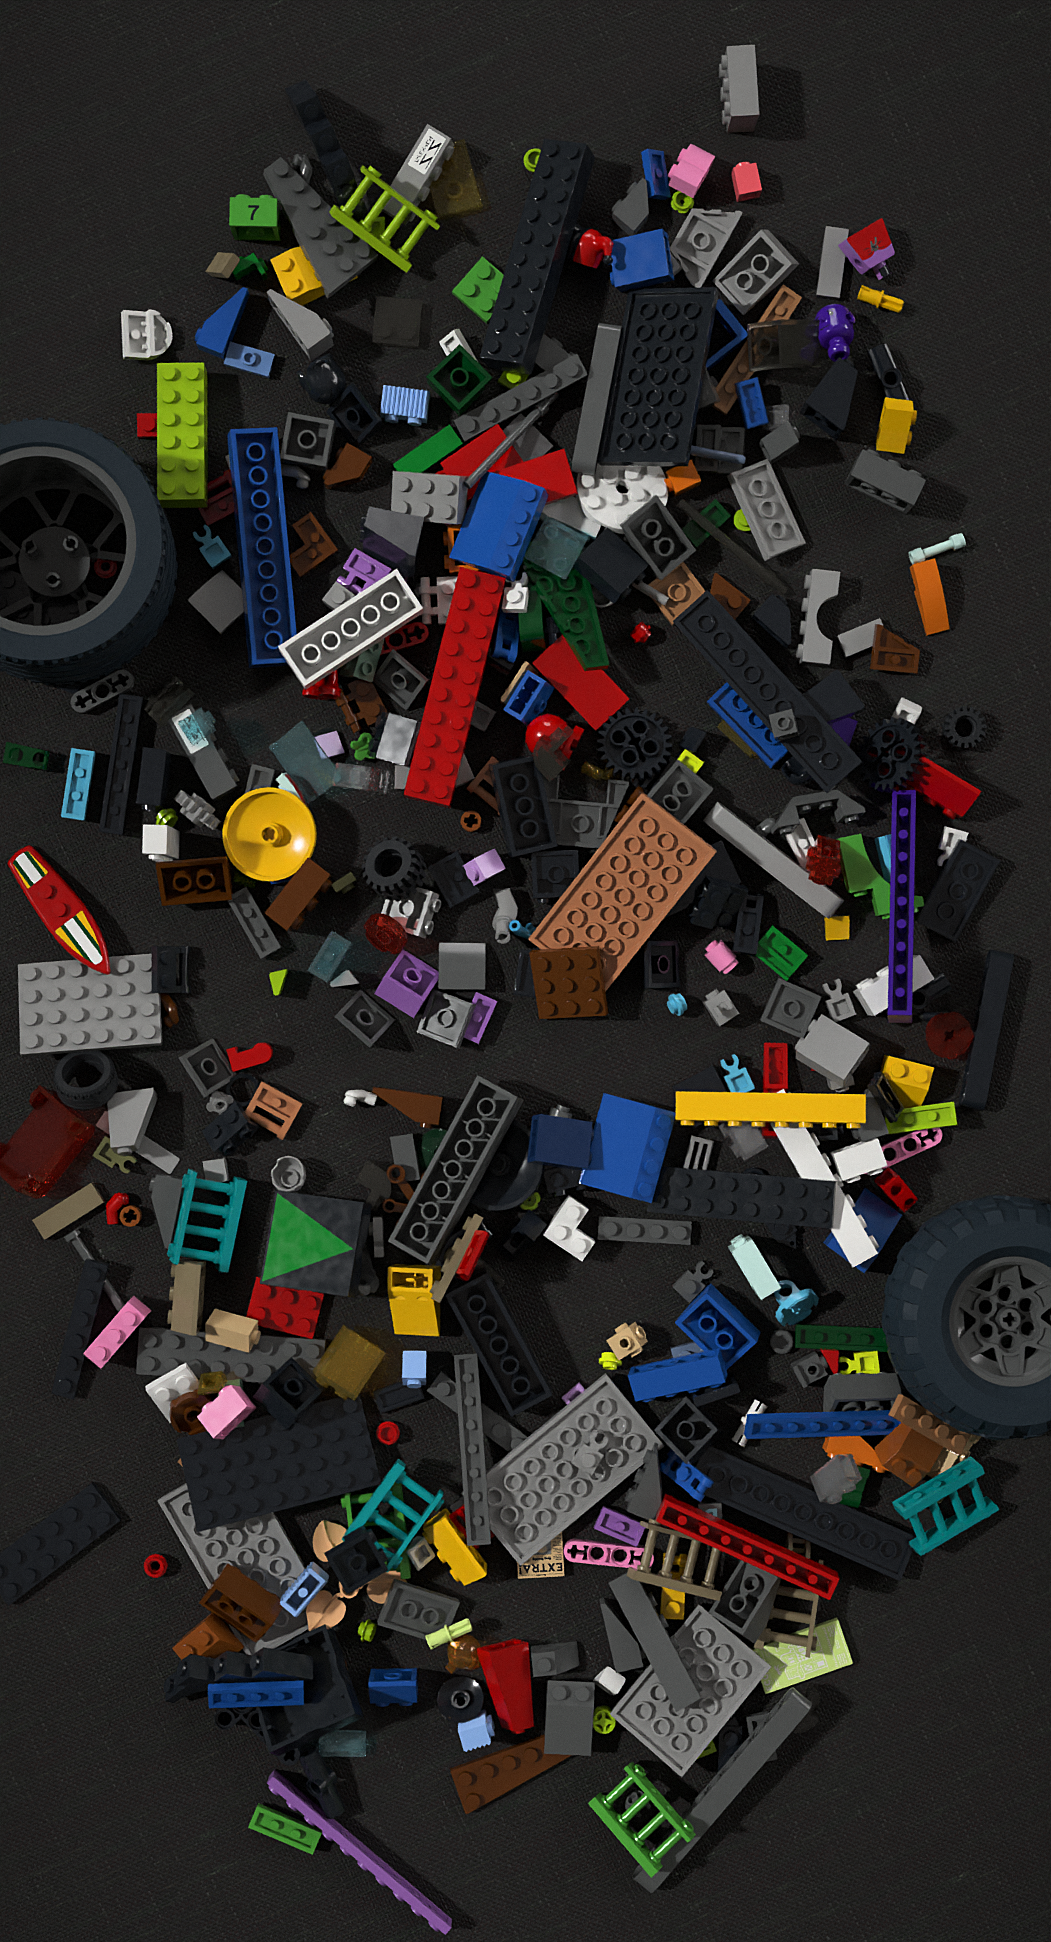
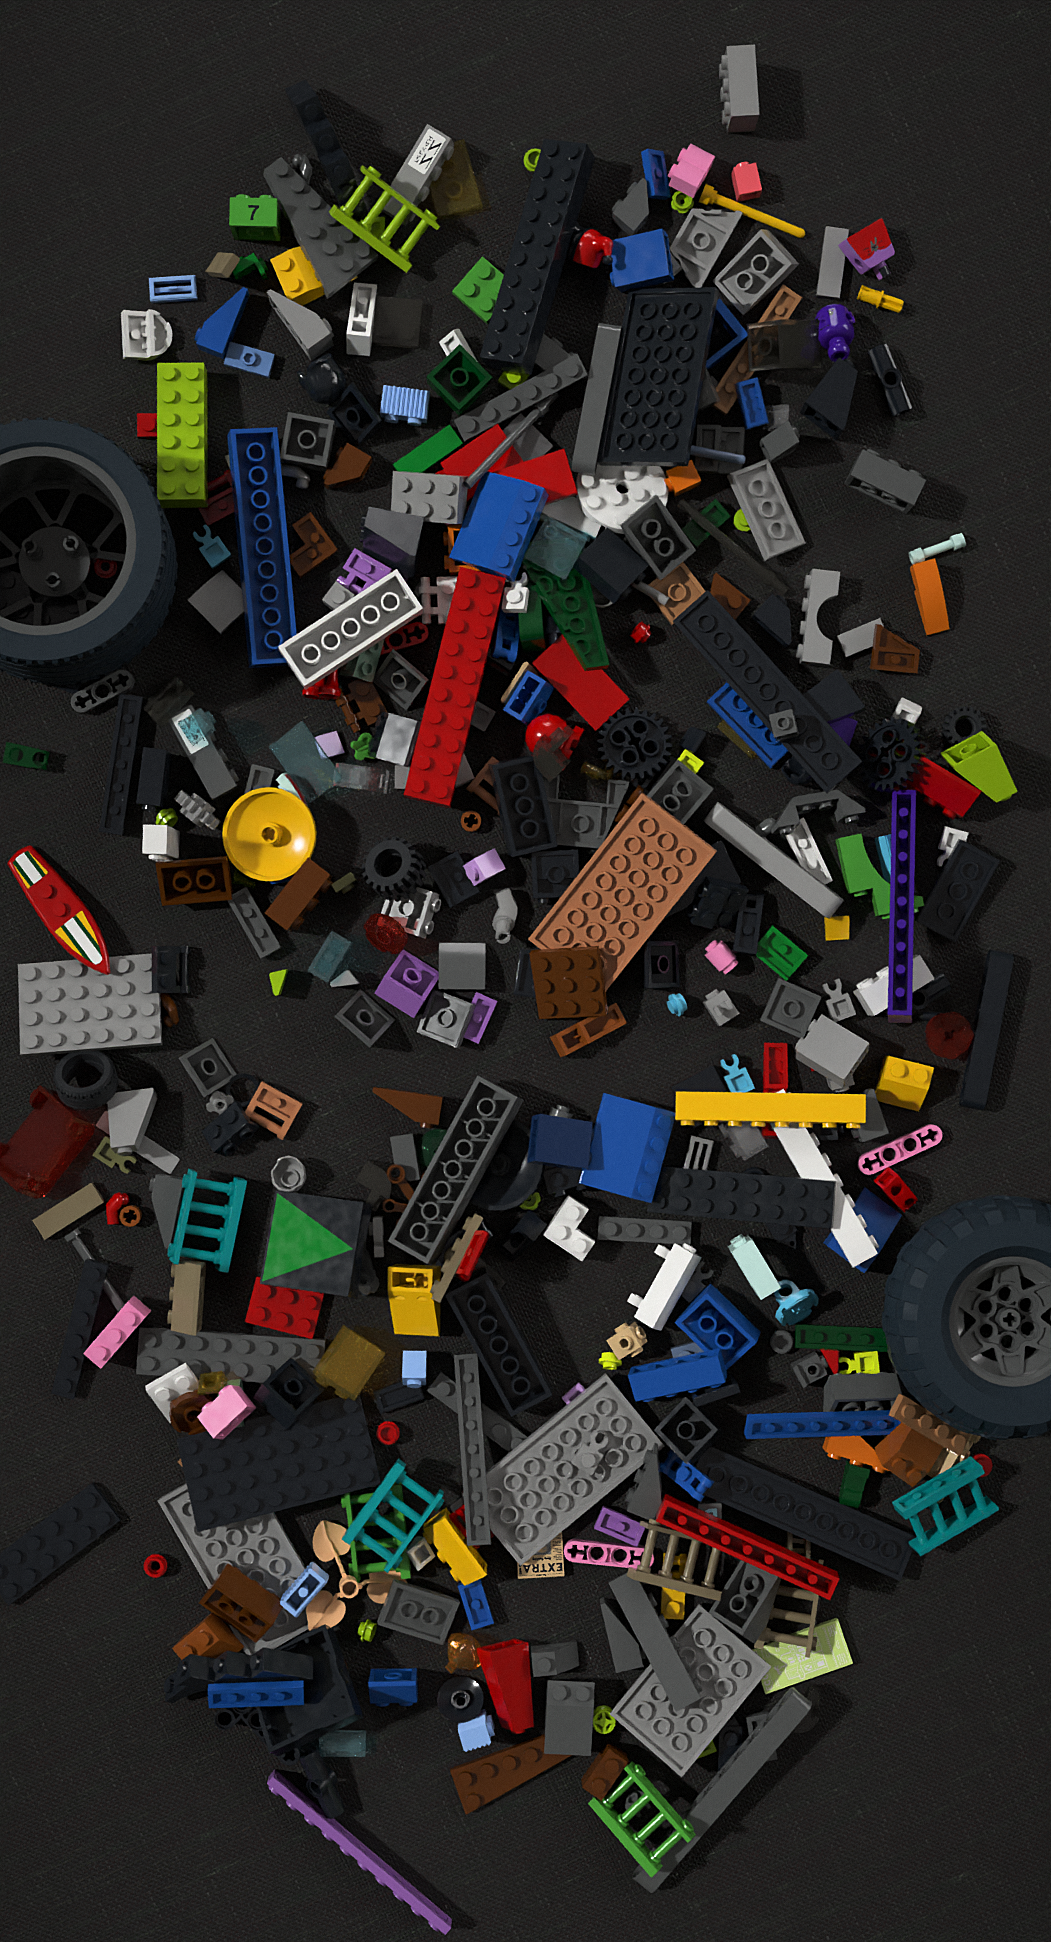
medium azure plate [61,748,96,821] -> none
light grey slope [202,1157,230,1182] -> none
tan brick [205,1309,261,1353] -> none
red leg [226,1042,273,1072] -> none
bright green plate [248,1803,322,1855] -> none
black plate [324,1525,388,1595] -> none
white arm [344,1090,378,1106] -> none
yellowish green axle [425,1619,472,1650] -> none
dark azure arm [509,920,536,939] -> none
white slope [593,1667,626,1695] -> none
white pin [732,1399,767,1447] -> none
clear red brick [805,835,842,886] -> none
clear brick [810,1454,862,1504] -> none
white brick [830,1138,887,1183] -> none
black tile [867,1071,904,1123] -> none
yellow brick [876,397,917,454] -> none
lime plate [885,1102,958,1135] -> none
none -> light blue tile [149,275,198,303]
none -> white slope [346,282,377,356]
none -> blue plate [458,1579,494,1630]
none -> dark orange slope [550,1003,627,1058]
none -> reddish brown brick [581,1741,628,1801]
none -> white brick [627,1243,702,1331]
none -> yellow piece [699,184,805,238]
none -> lime slope [941,731,1018,803]
none -> red plate [972,1453,992,1477]

